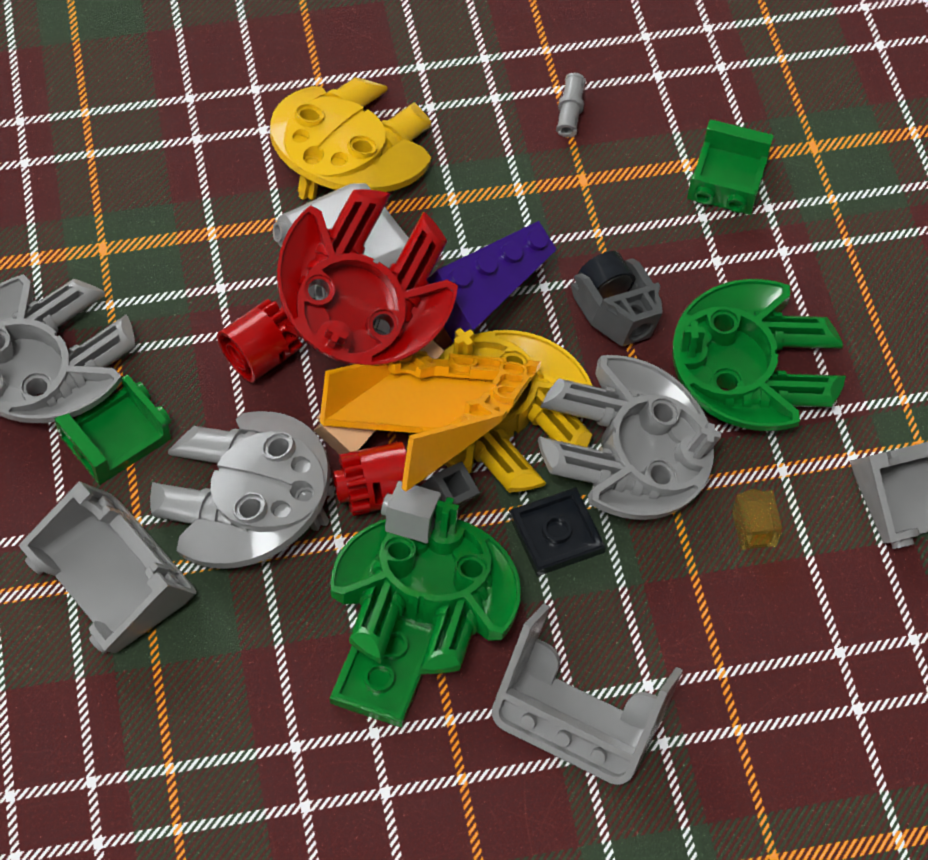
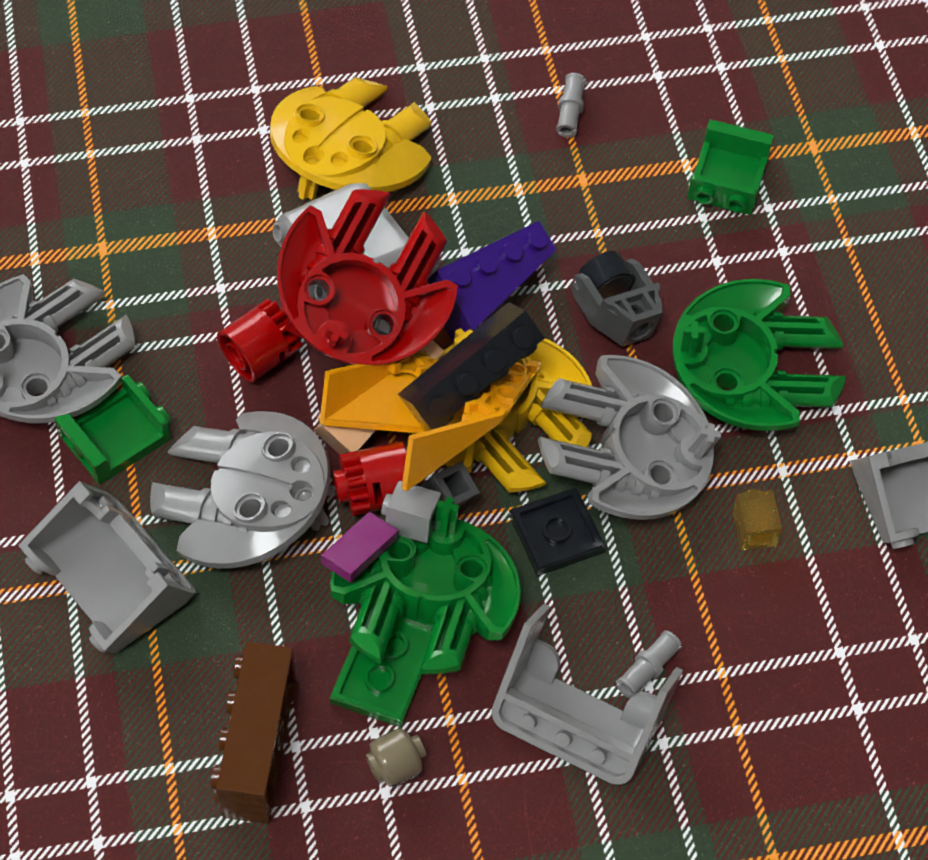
none -> reddish brown brick [211,641,297,824]
none -> magenta tile [321,512,399,582]
none -> dark tan head [365,728,427,787]
none -> black brick [398,302,545,430]
none -> light grey pin [616,630,682,699]

